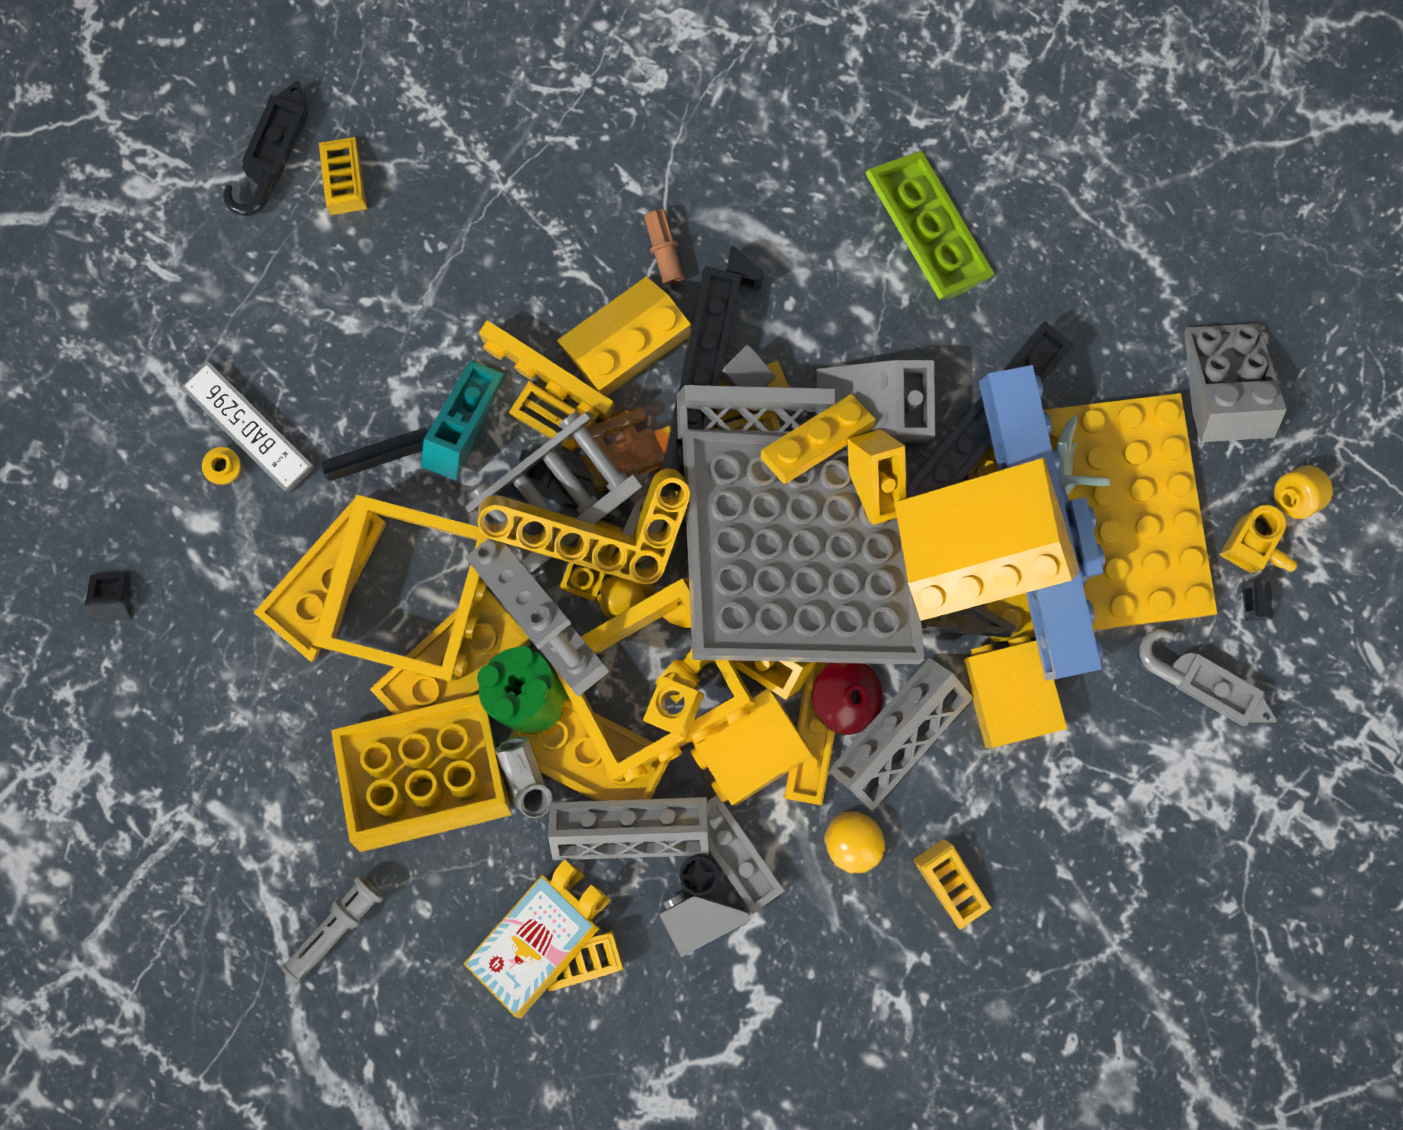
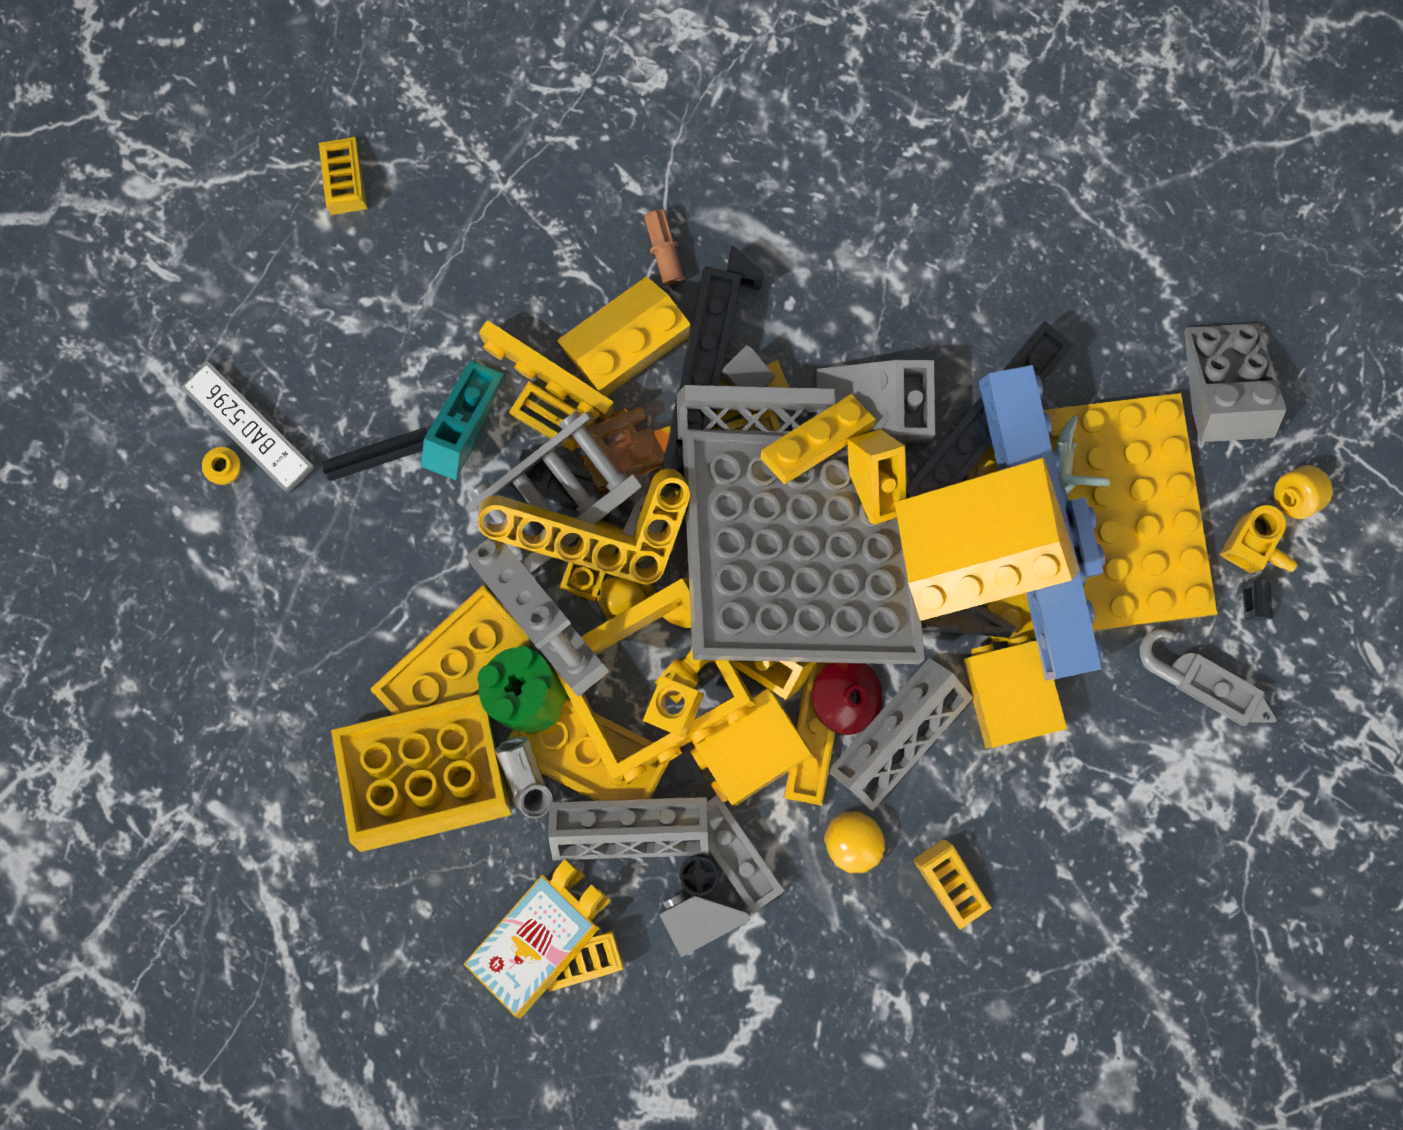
black slope [85,573,131,622] -> none
black plate [223,81,308,216] -> none
yellow wing [254,498,387,663] -> none
light grey pin [281,875,384,984] -> none
yellow window [312,494,488,682] -> none
lime slope [865,150,995,300] -> none

